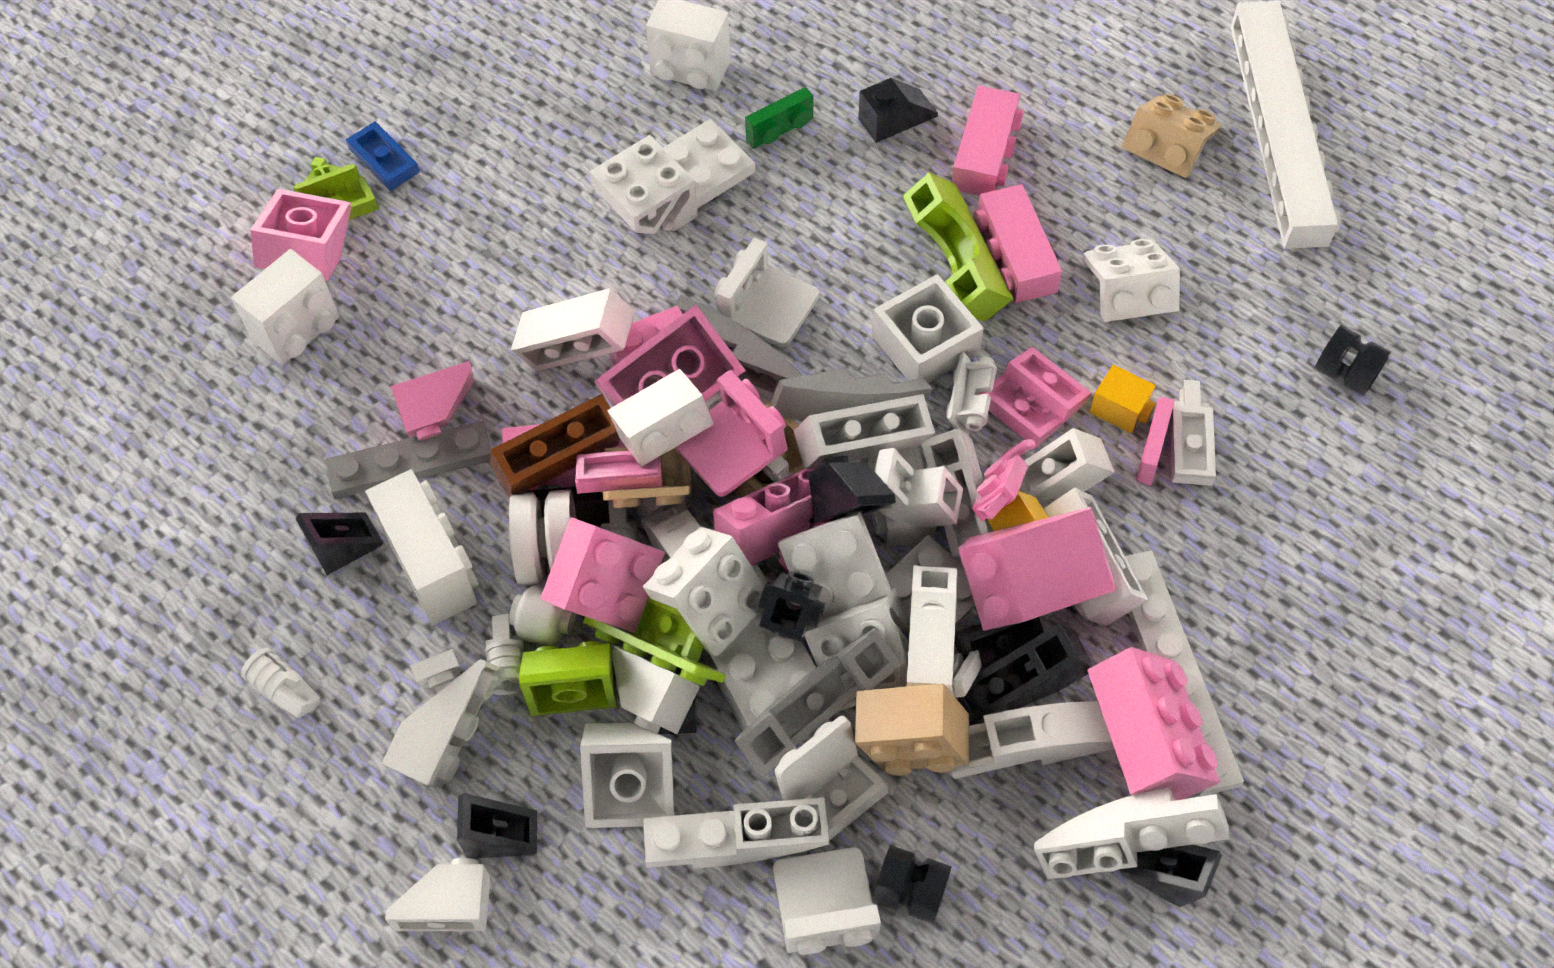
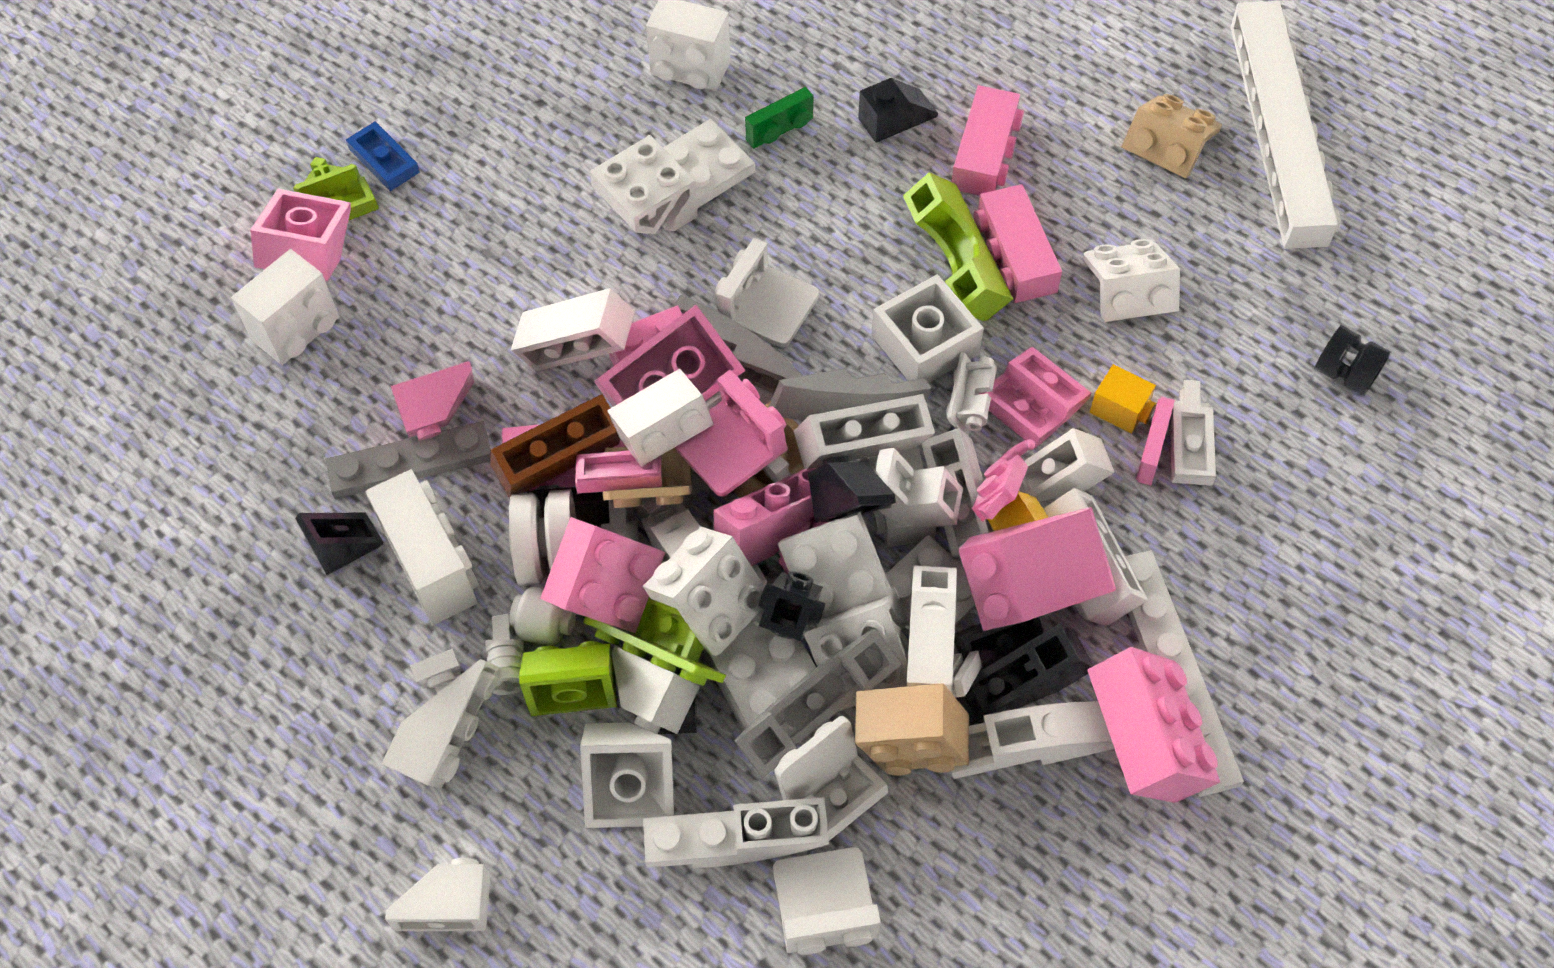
white hinge [241,647,320,718] -> none
black slope [457,793,537,859] -> none
black wheel [872,845,952,924] -> none
white slope [1034,787,1229,879] -> none
black slope [1119,845,1222,907] -> none

